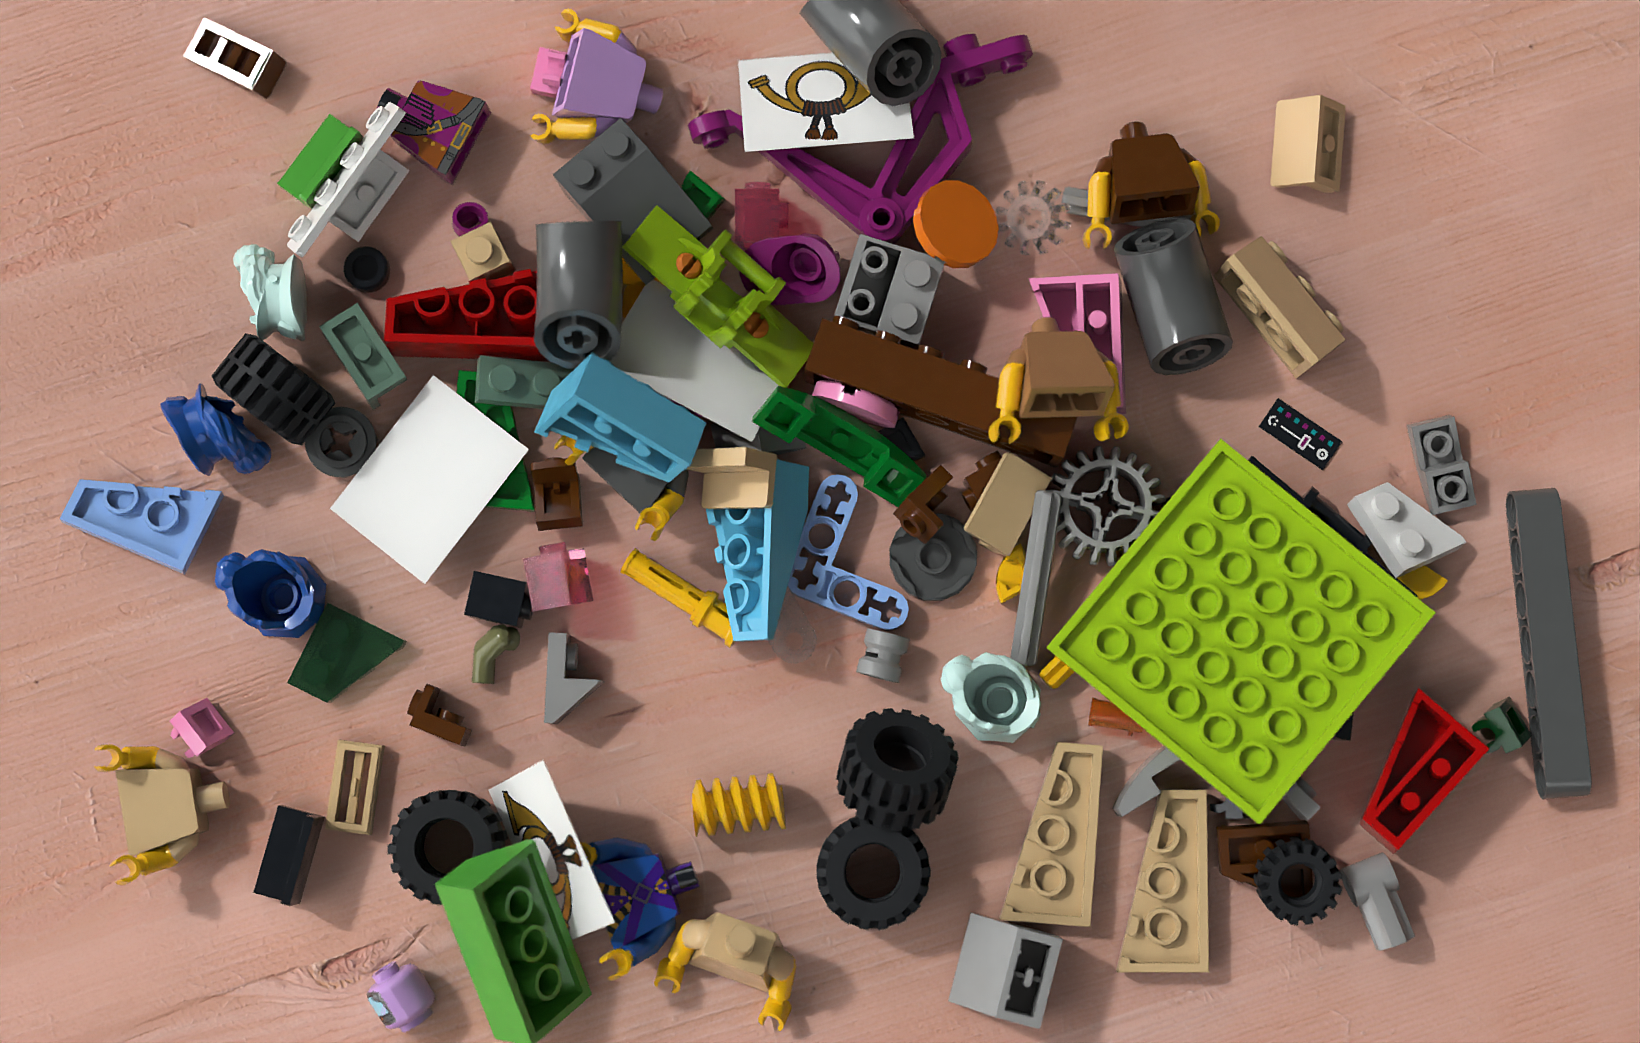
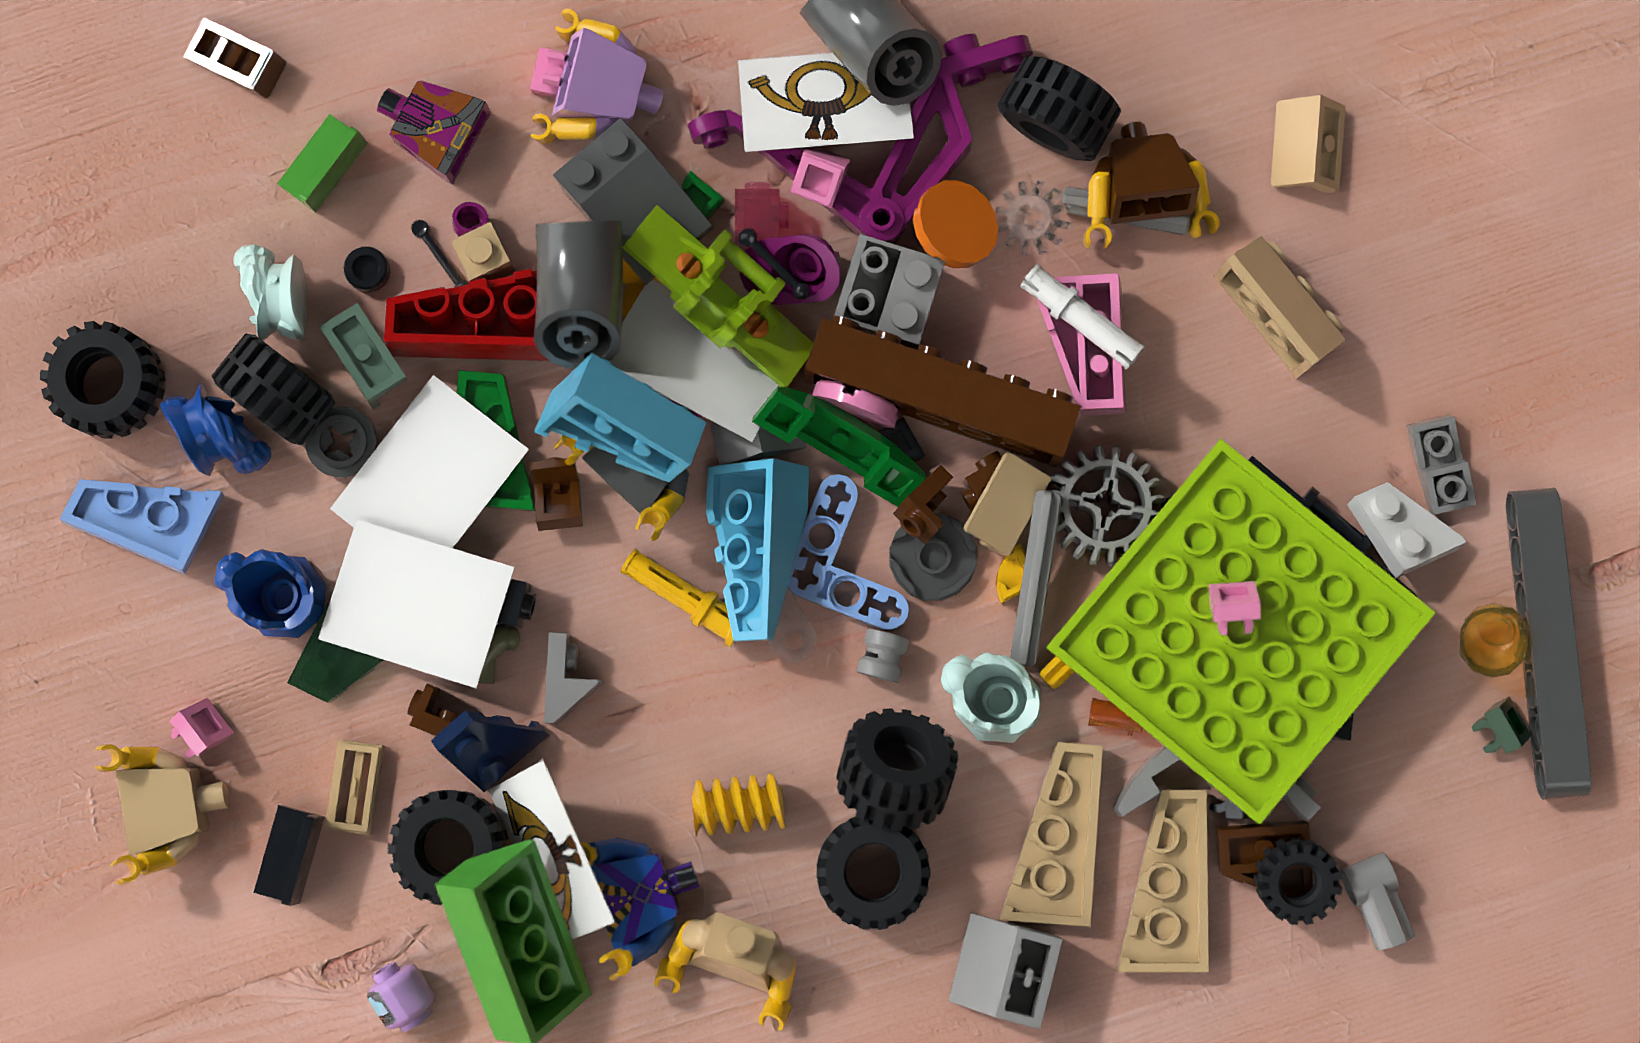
white bracket [287,102,410,258] -> none
sand green plate [475,355,574,409] -> none
clear pink brick [523,542,594,612] -> none
tan panel [686,447,777,510] -> none
medium nougat torso [988,317,1129,444] -> none
dark grey brick [1114,218,1233,375] -> none
black sticker [1258,398,1342,470] -> none
red wedge [1359,688,1489,854] -> none
yellow tile [1397,565,1448,600] -> none
none -> black tyre [40,321,166,439]
none -> white sticker [318,520,514,688]
none -> black hinge [411,220,469,287]
none -> dark blue wing [431,710,549,792]
none -> black hinge [738,227,810,300]
none -> bright pink slope [790,146,850,208]
none -> black tyre [998,56,1121,161]
none -> white pin [1020,264,1145,370]
none -> bright pink tile [1209,581,1260,635]
none -> clear yellow hair [1459,603,1529,678]

